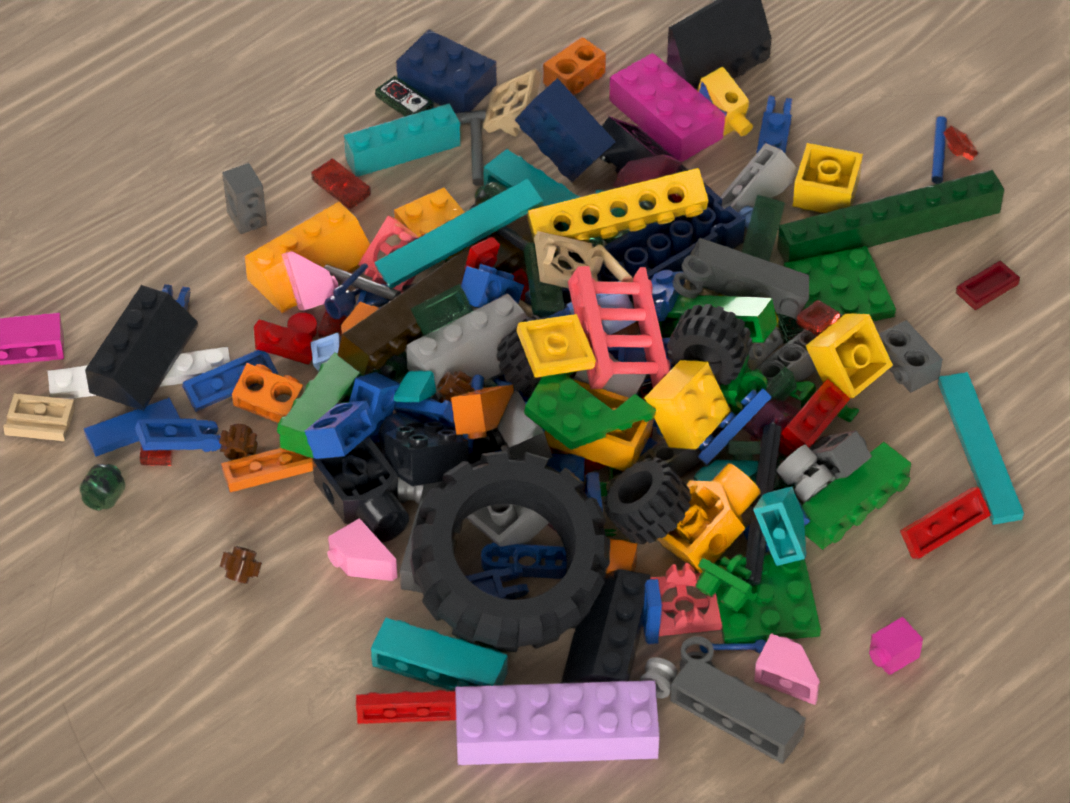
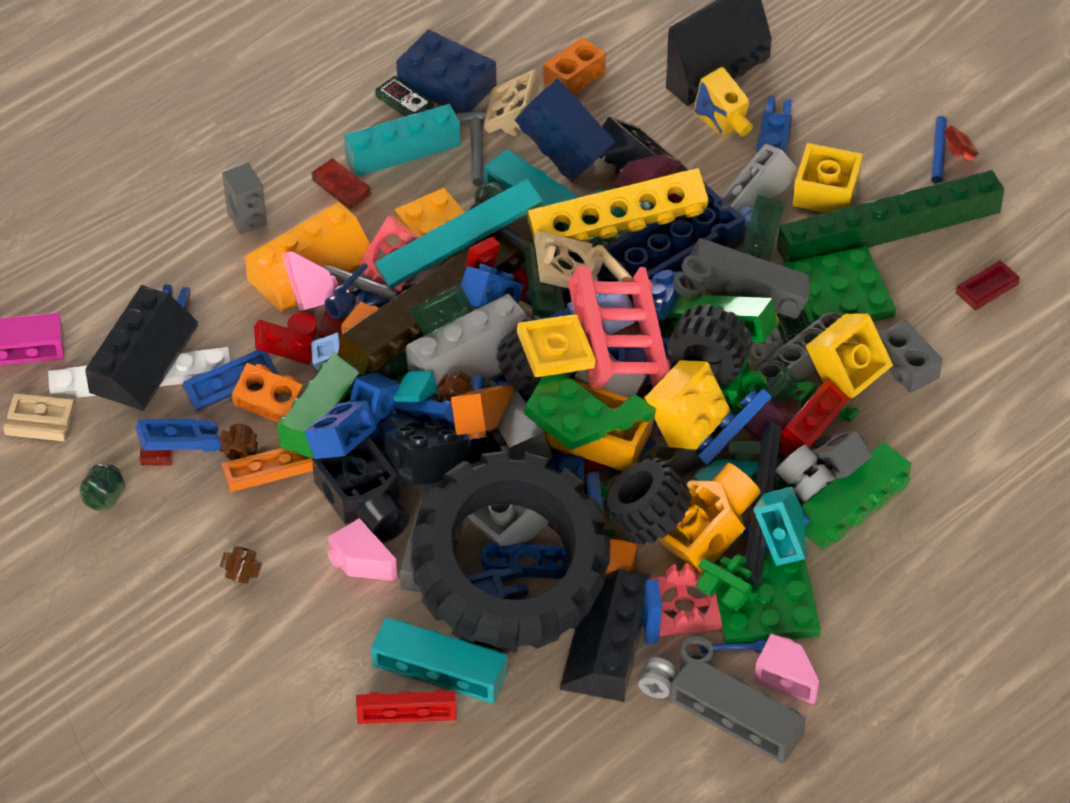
blue tile [84,398,180,457] -> none
light grey wheel [398,478,424,503] -> none
lavender brick [456,681,659,765] -> none
dark pink brick [609,53,725,162] -> none
clear red plate [797,300,840,336] -> none
dark pink brick [869,617,923,675] -> none
red plate [900,487,991,559] -> none
teal tile [938,372,1024,525] -> none

